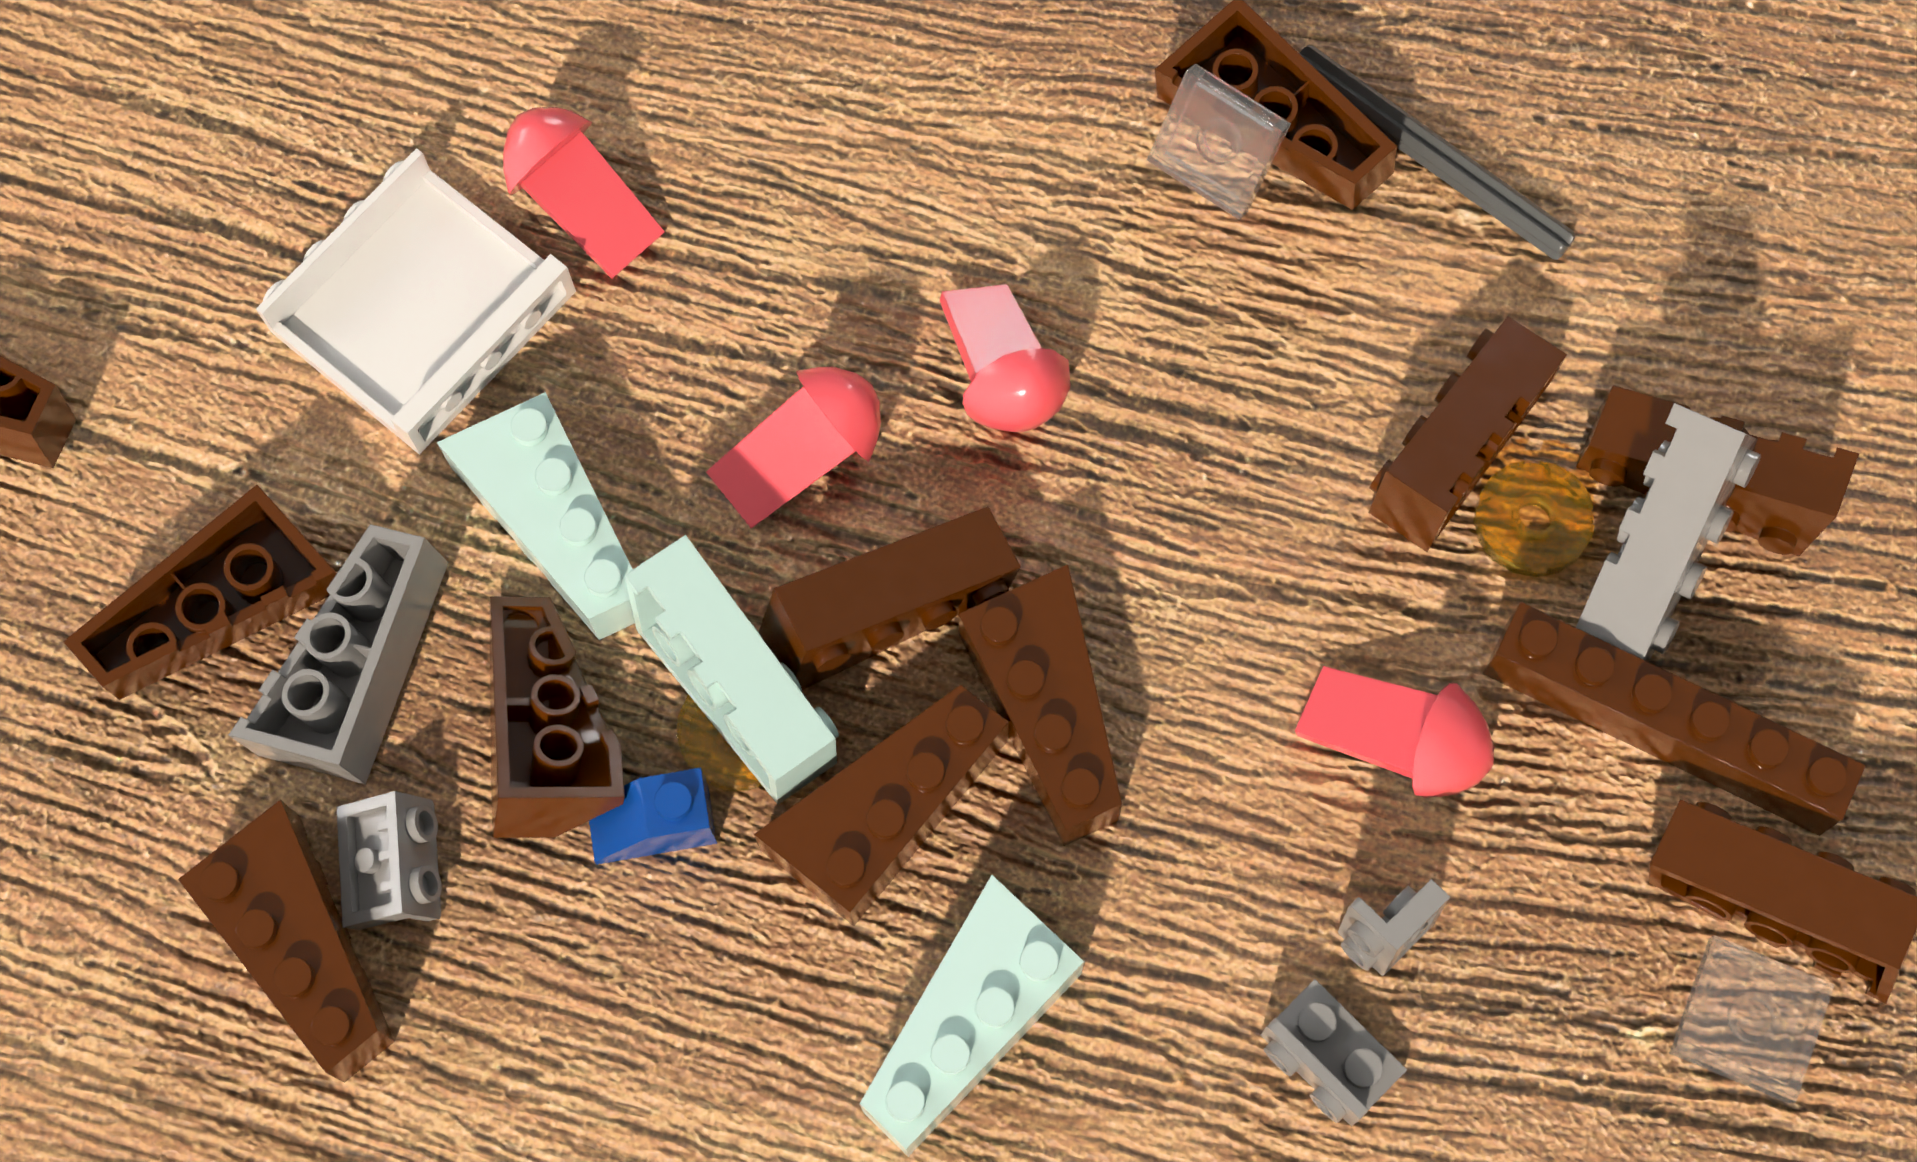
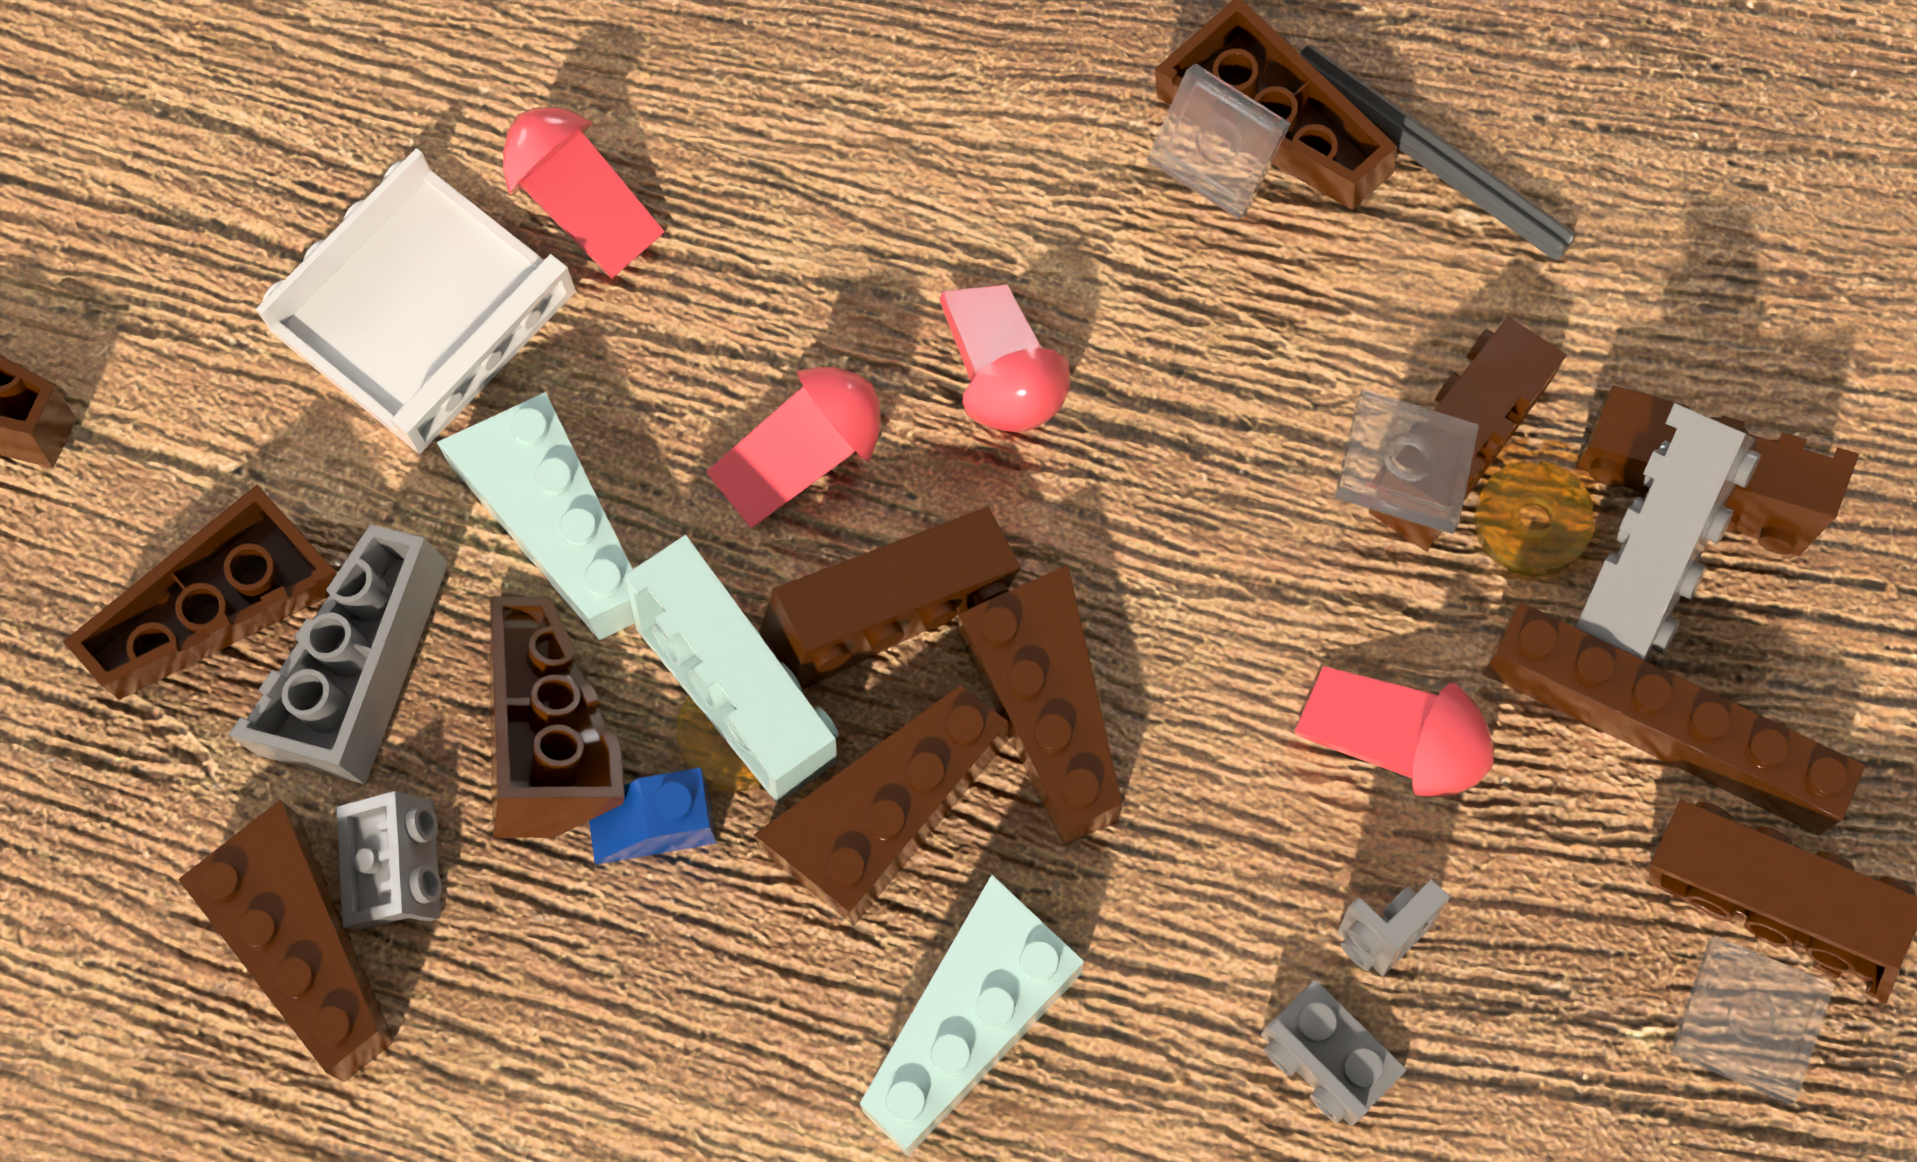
none -> clear tile [1334,389,1479,534]

